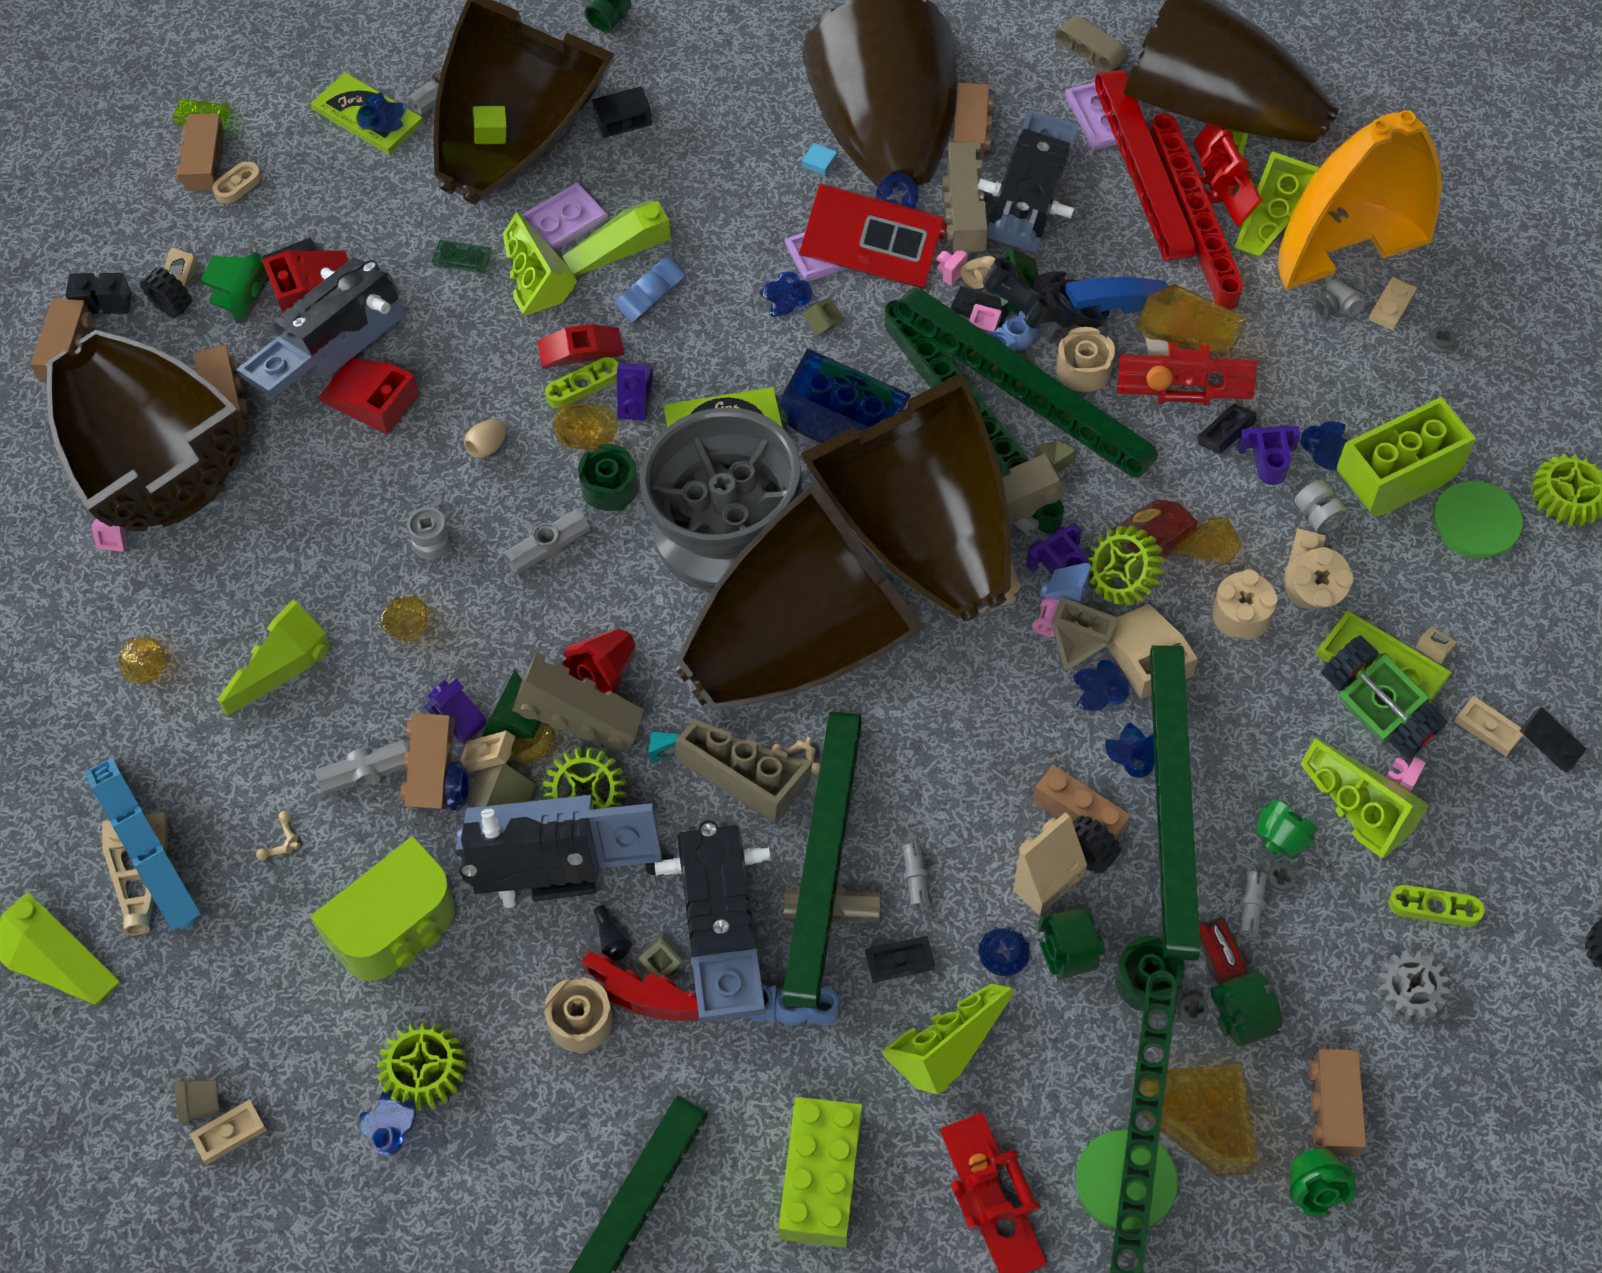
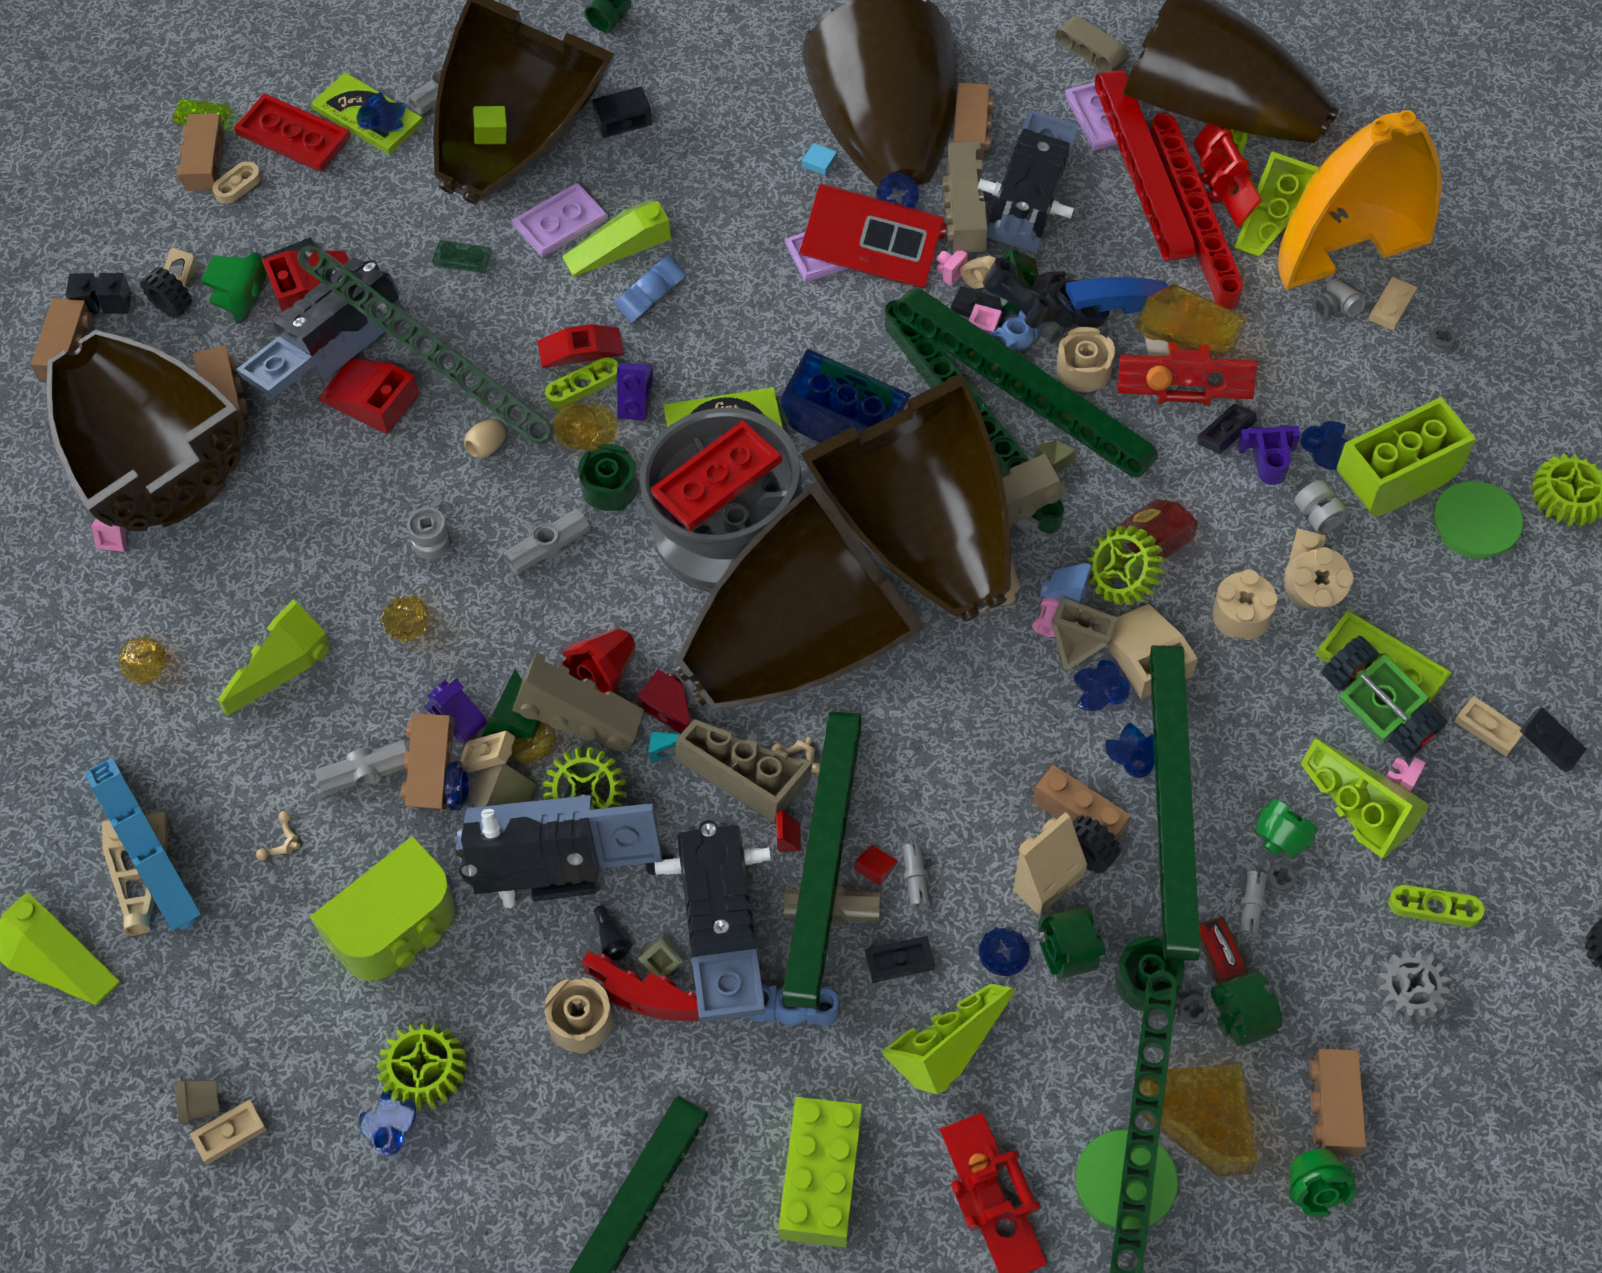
lime wedge [503,212,577,316] -> none
clear blue plate [759,271,812,317] -> none
olive slope [802,297,844,336] -> none
dark purple pin [1026,522,1089,575] -> none
clear yellow slope [1170,517,1244,564] -> none
tan slope [1416,626,1457,664] -> none
none -> red plate [234,93,351,172]
none -> dark green beam [298,245,554,444]
none -> dark red slope [637,669,690,734]
none -> red plate [651,420,782,531]
none -> red slope [776,811,801,852]
none -> red slope [854,845,898,886]

